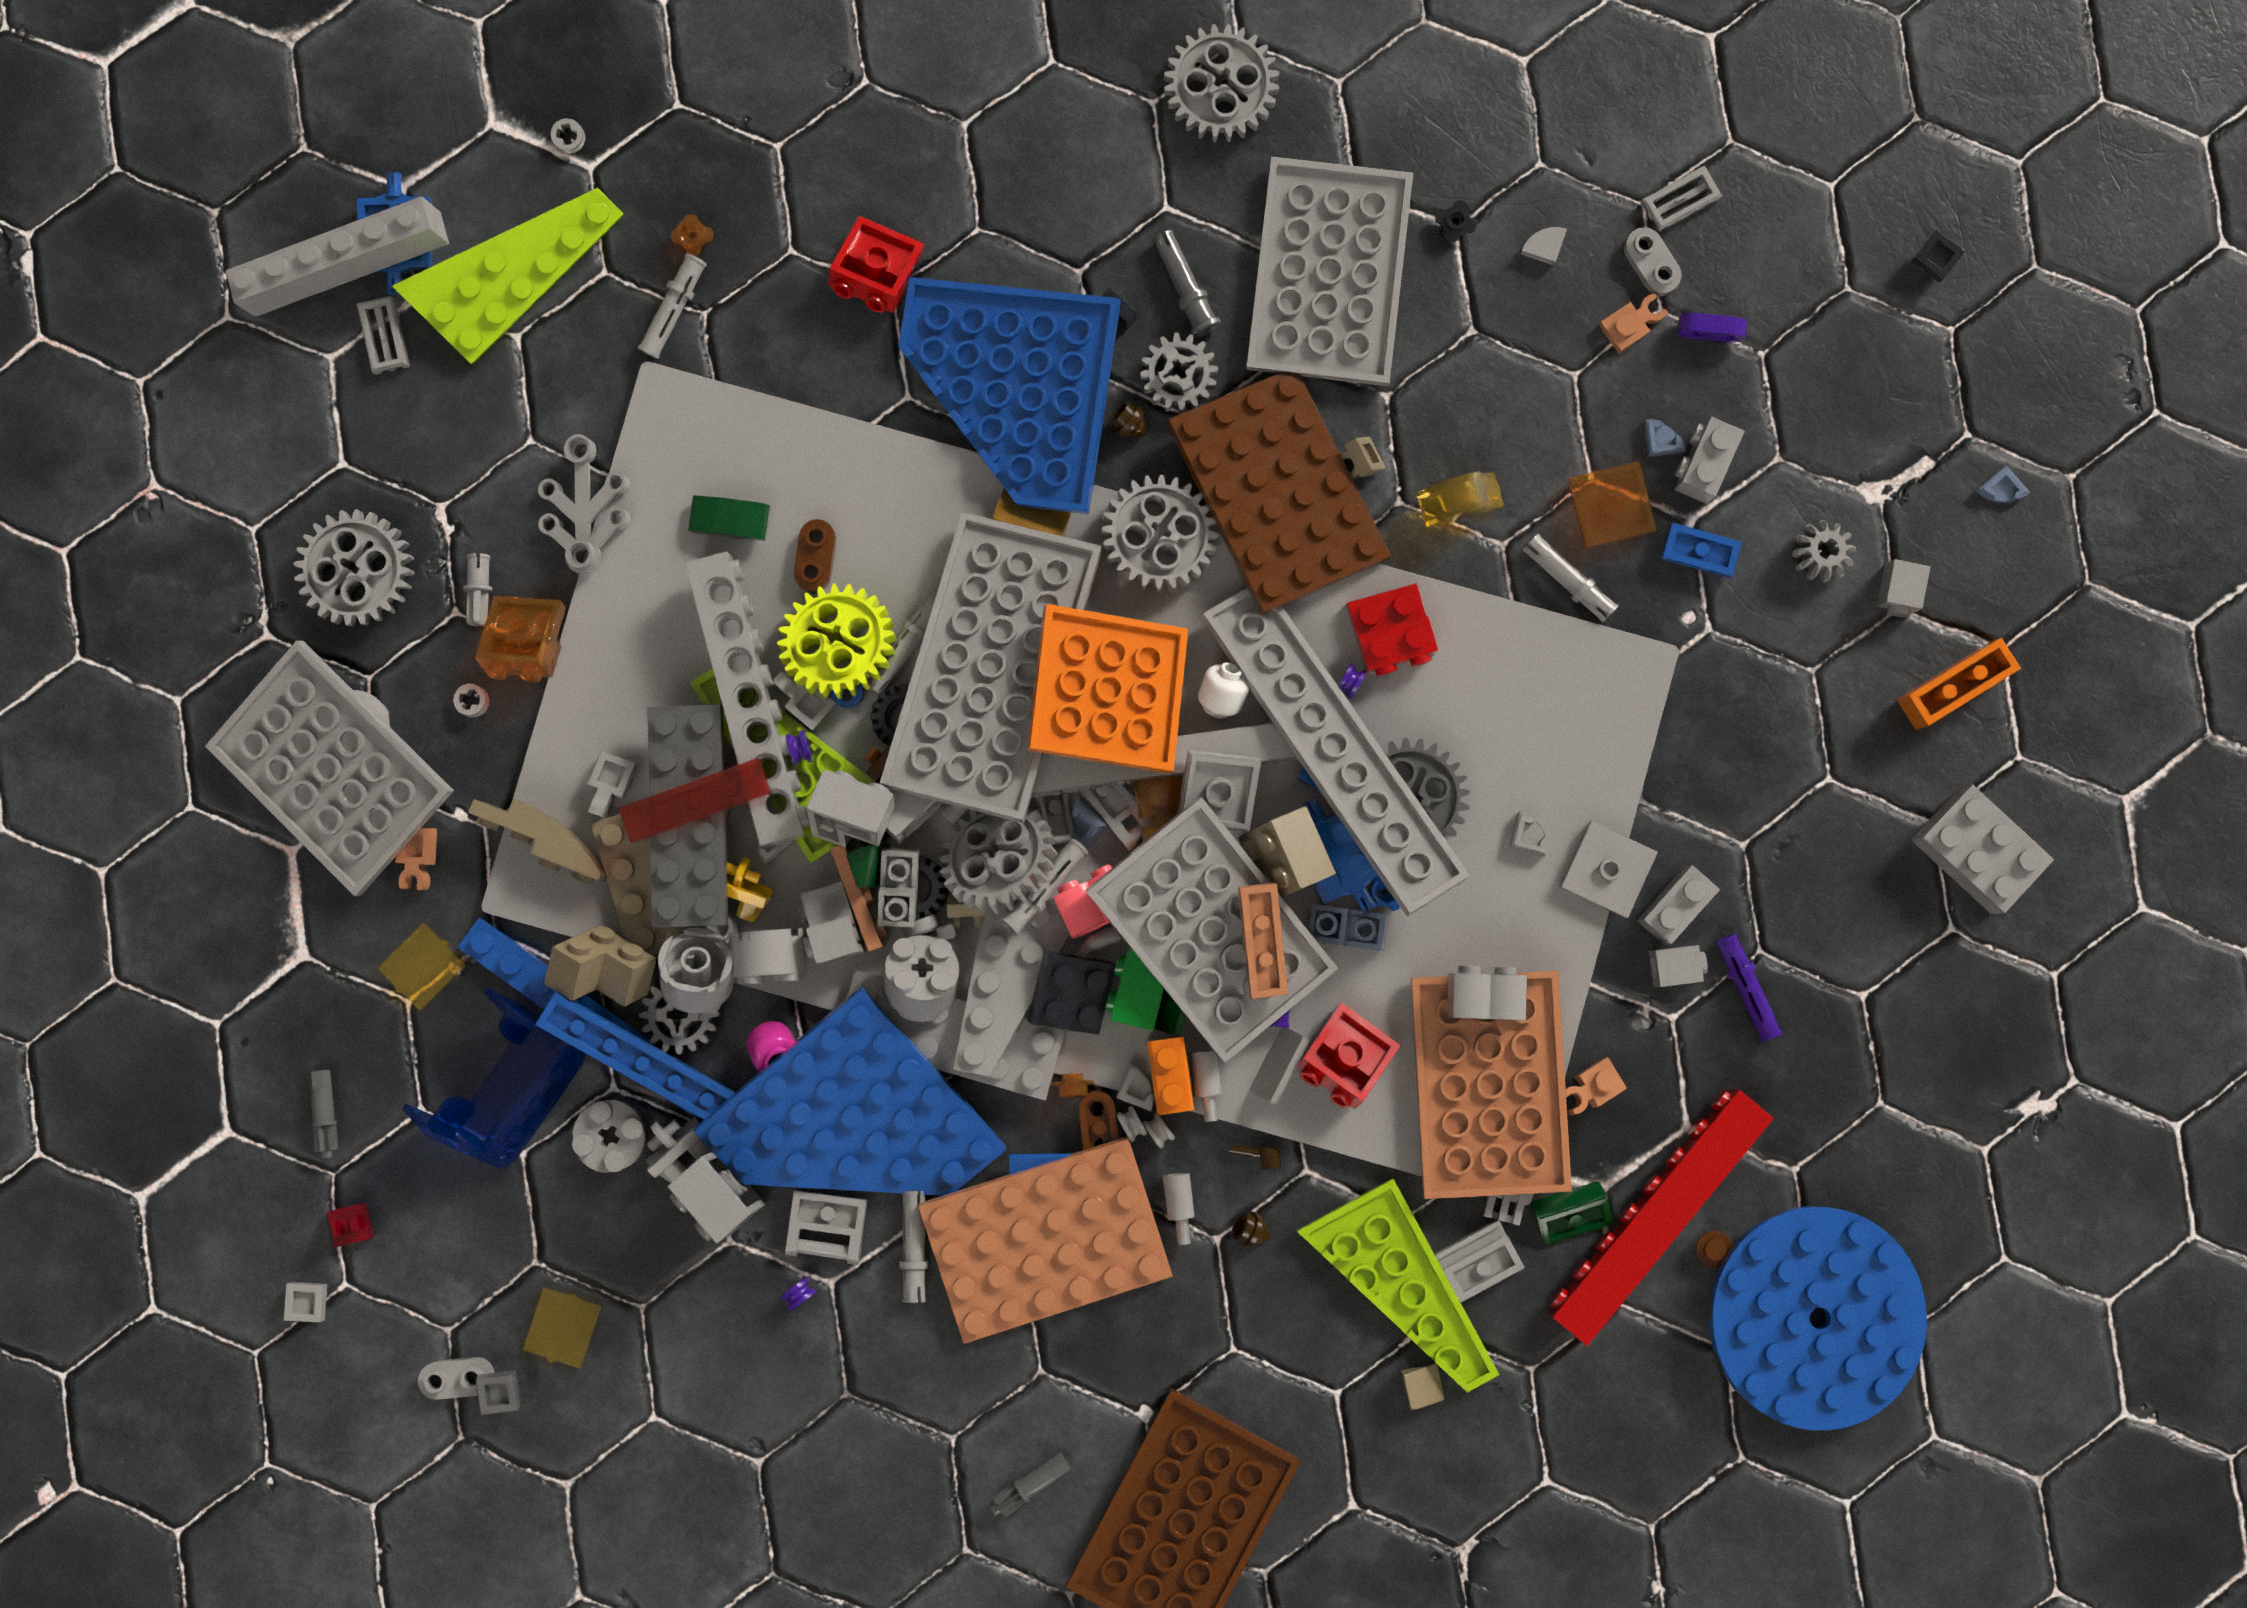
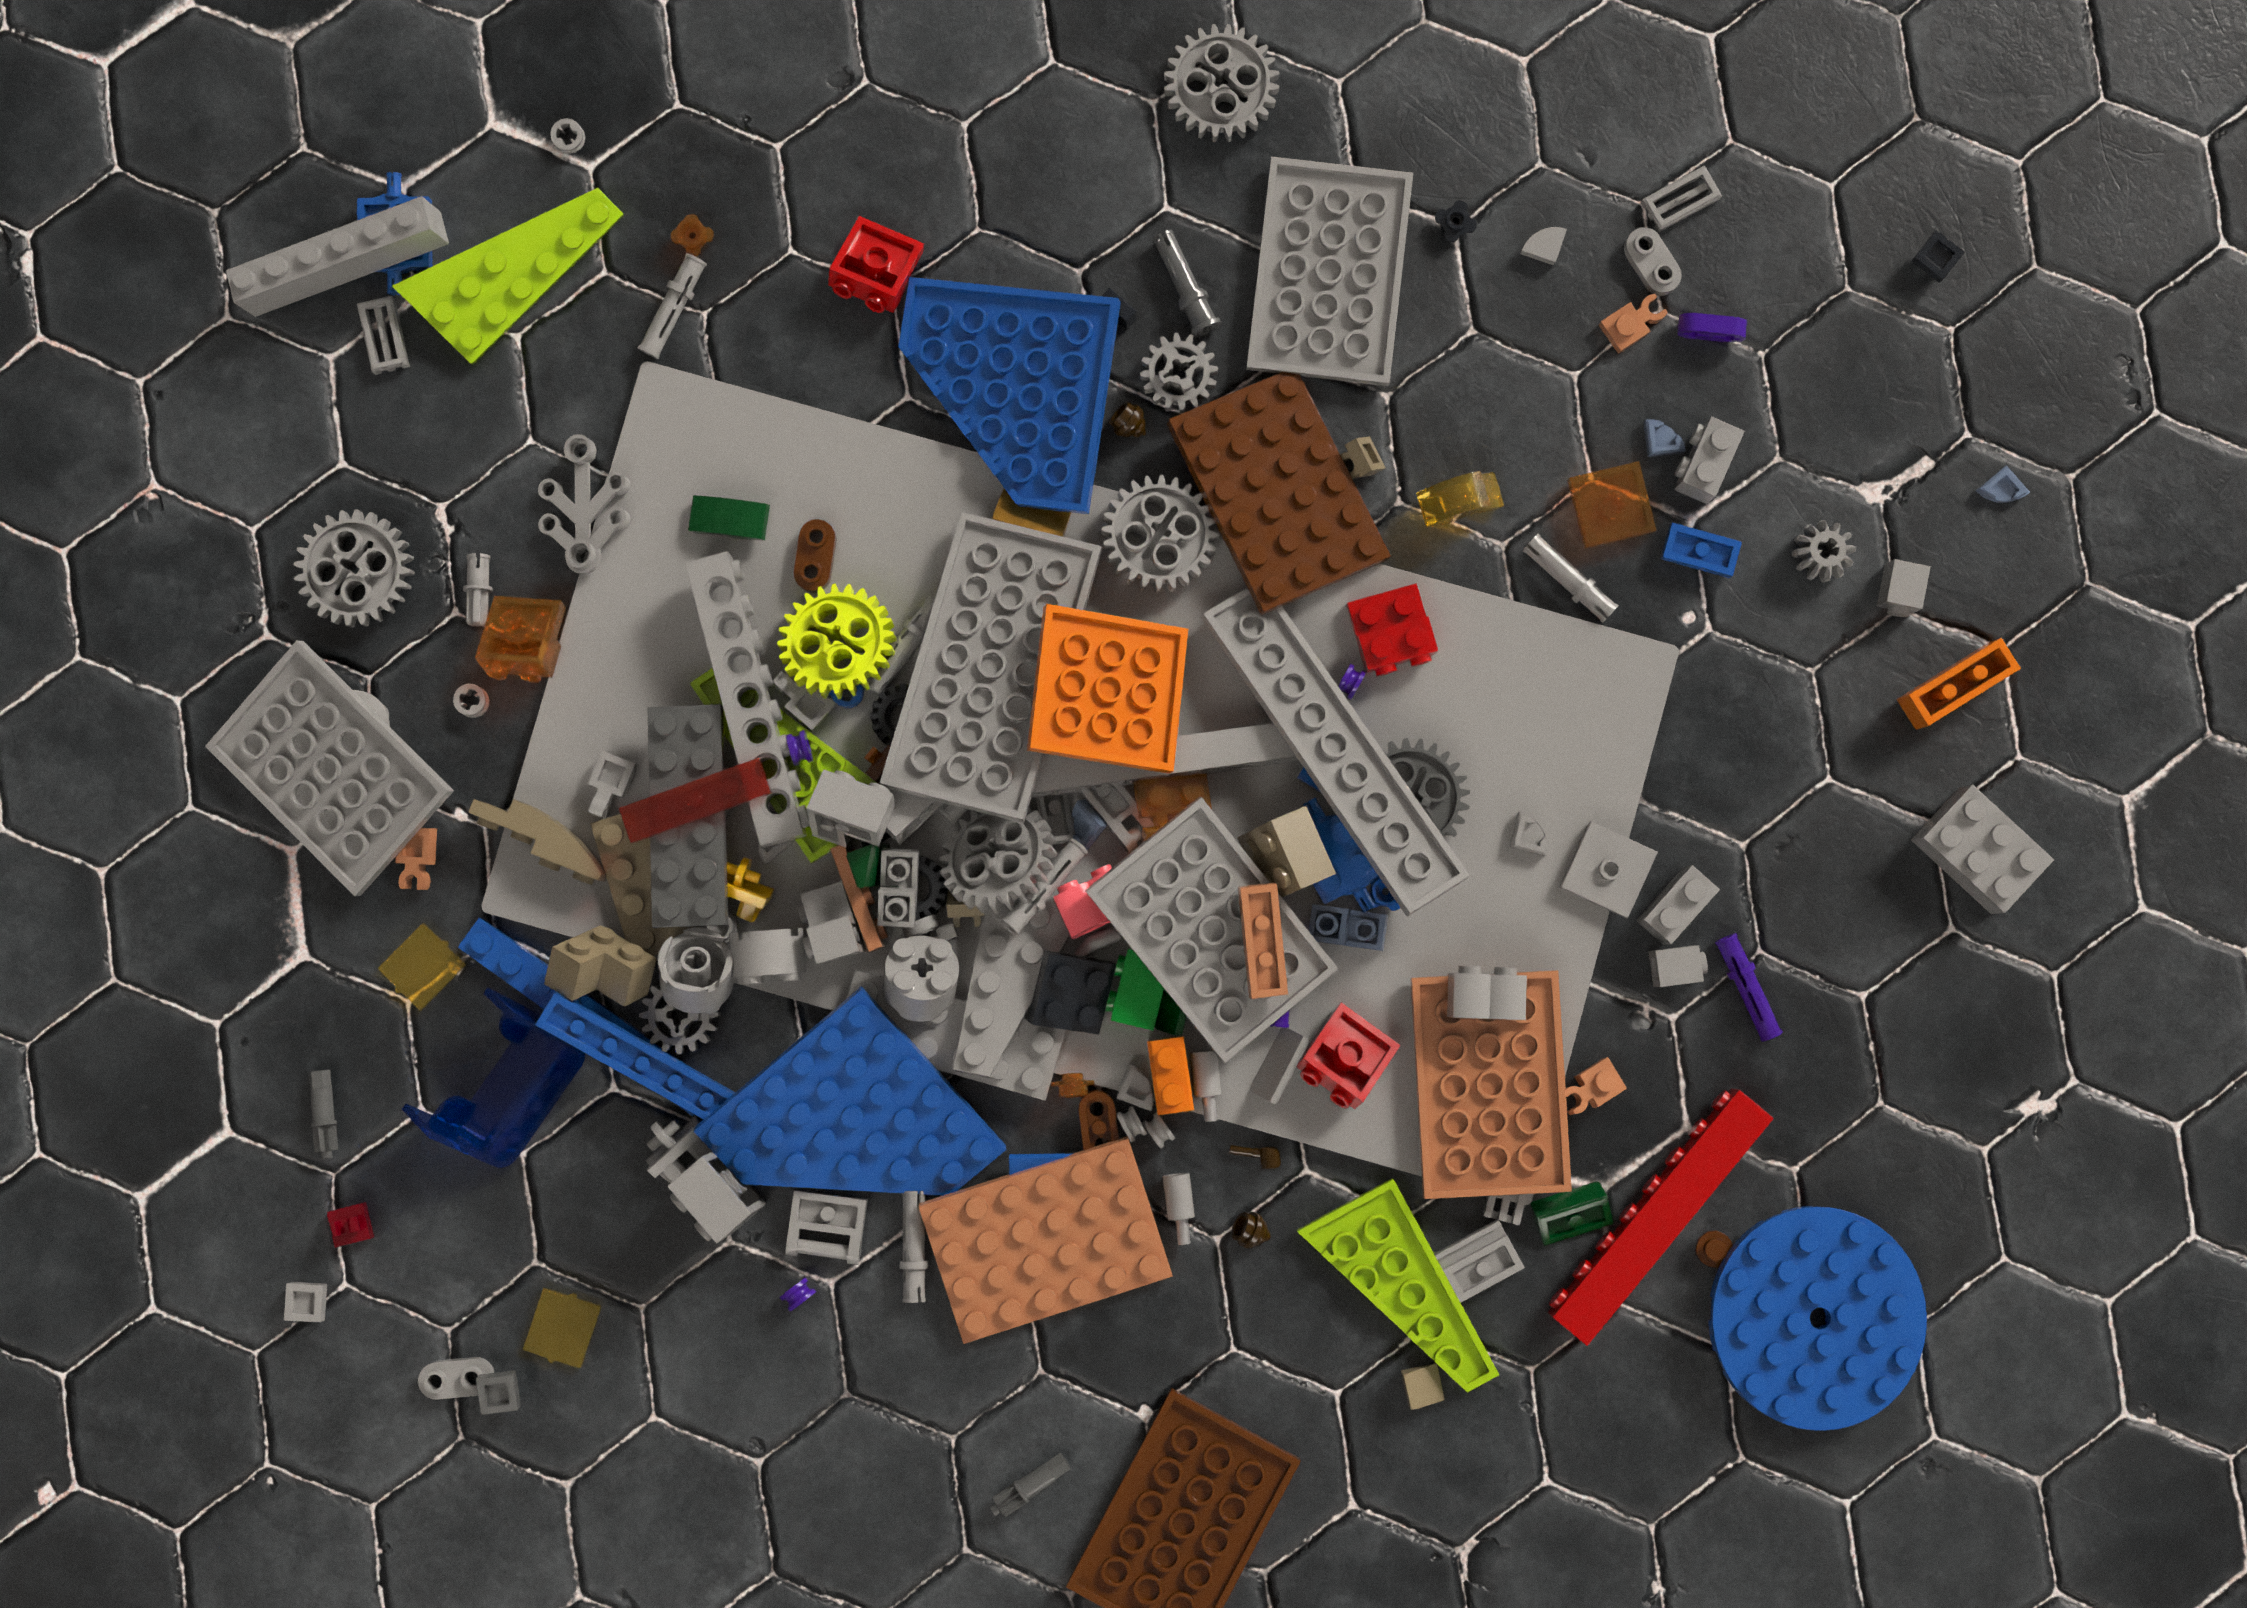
light grey plate [572,1099,647,1173] -> none
dark pink head [746,1021,796,1072] -> none
light grey plate [1177,750,1261,831] -> none
white head [1198,662,1250,719] -> none

